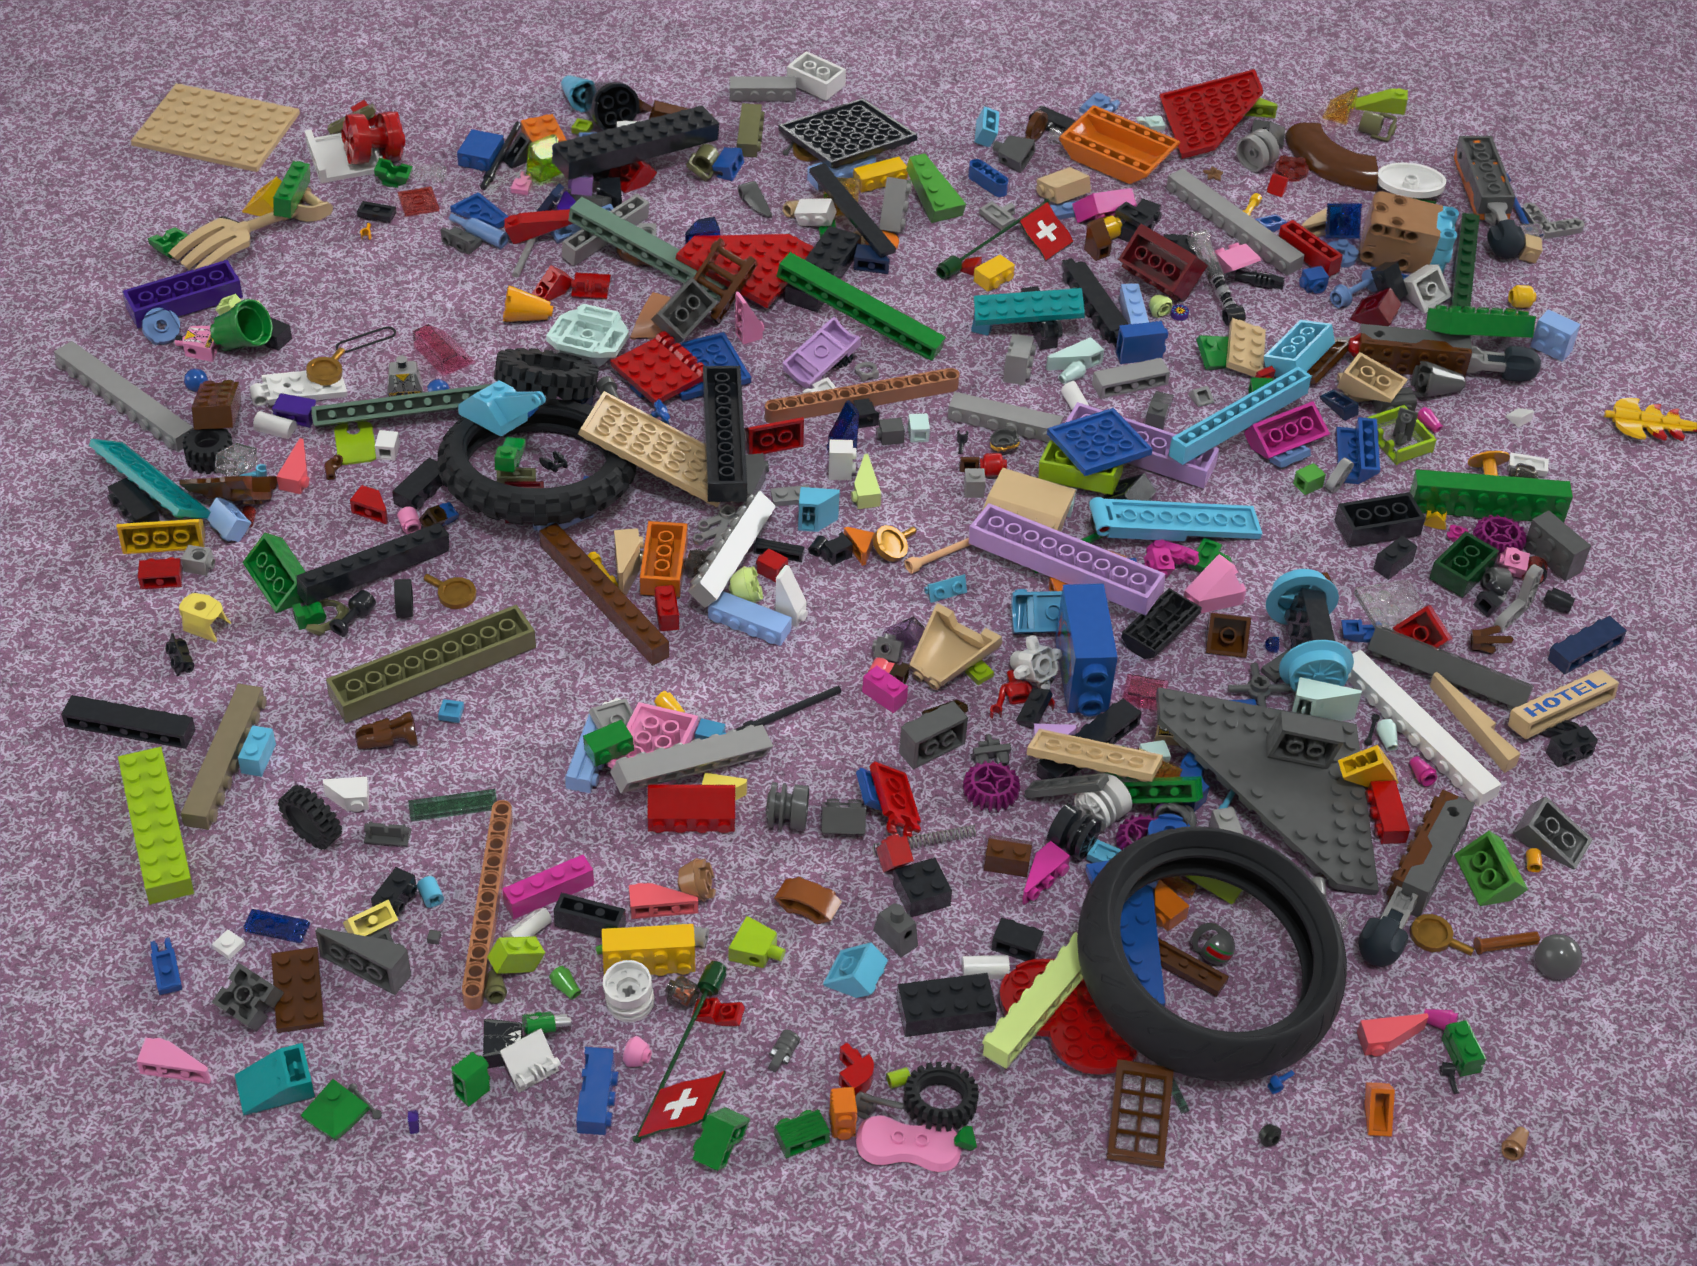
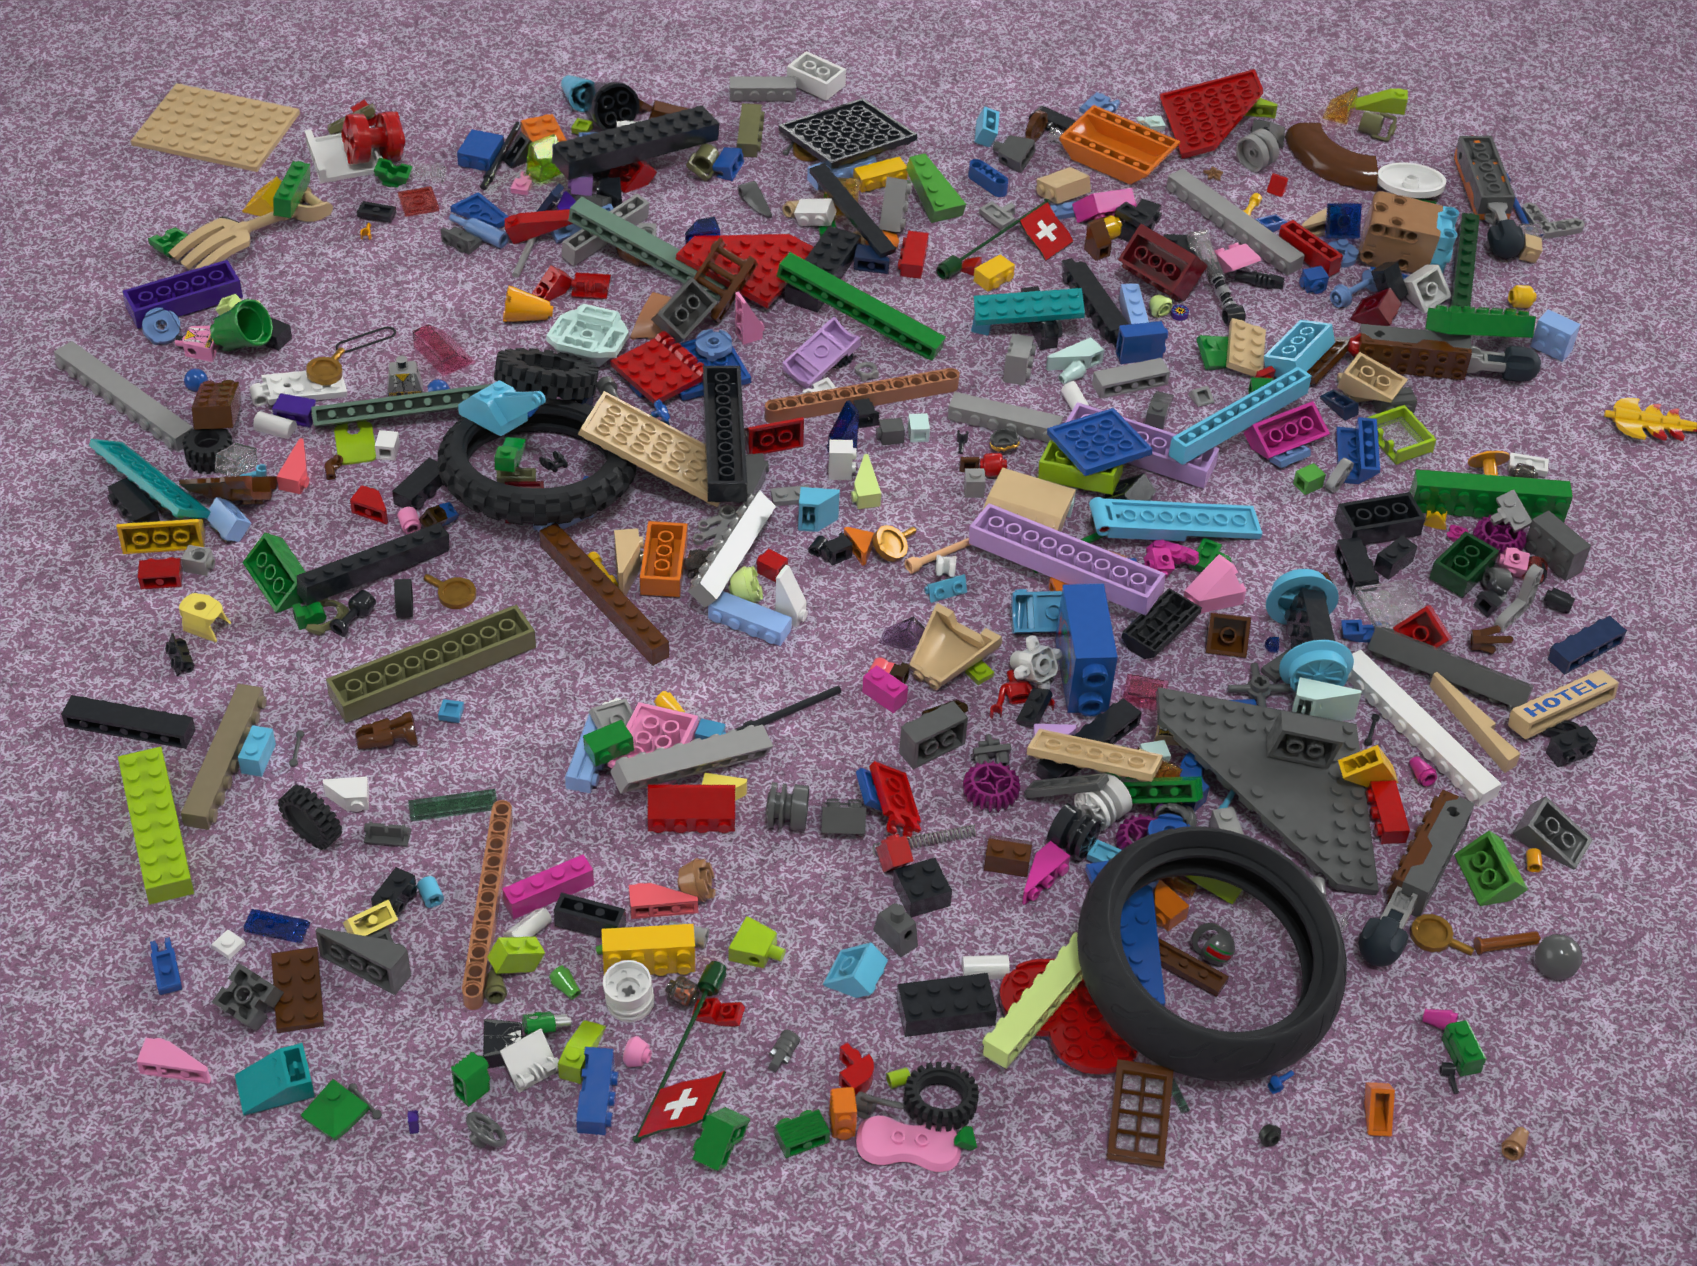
clear red hinge [242,506,256,527] -> none
dark grey piece [427,930,441,945] -> none
red brick [654,585,680,632] -> none
black piece [754,538,805,563] -> none
dark orange brick [774,877,842,924] -> none
flat silver brick [872,633,905,662] -> none
black brick [991,917,1044,961] -> none
clear red plate [1274,155,1309,182] -> none
coral slope [1357,1013,1428,1057] -> none
light aqua cone [1376,719,1398,751] -> none
dark grey hinge [1392,407,1418,446] -> none
dark grey cone [1411,361,1466,398] -> none
dark pink cone [1417,407,1443,434] -> none
white slope [1505,408,1534,427] -> none
none -> dark grey hinge [289,730,304,767]
none -> dark grey piece [466,1112,507,1148]
none -> lime slope [558,1020,606,1084]
none -> medium blue plate [696,329,732,361]
none -> red brick [898,230,929,279]
none -> white piece [935,555,957,577]
none -> black brick [1335,537,1379,594]
none -> light grey hinge [1490,490,1532,533]

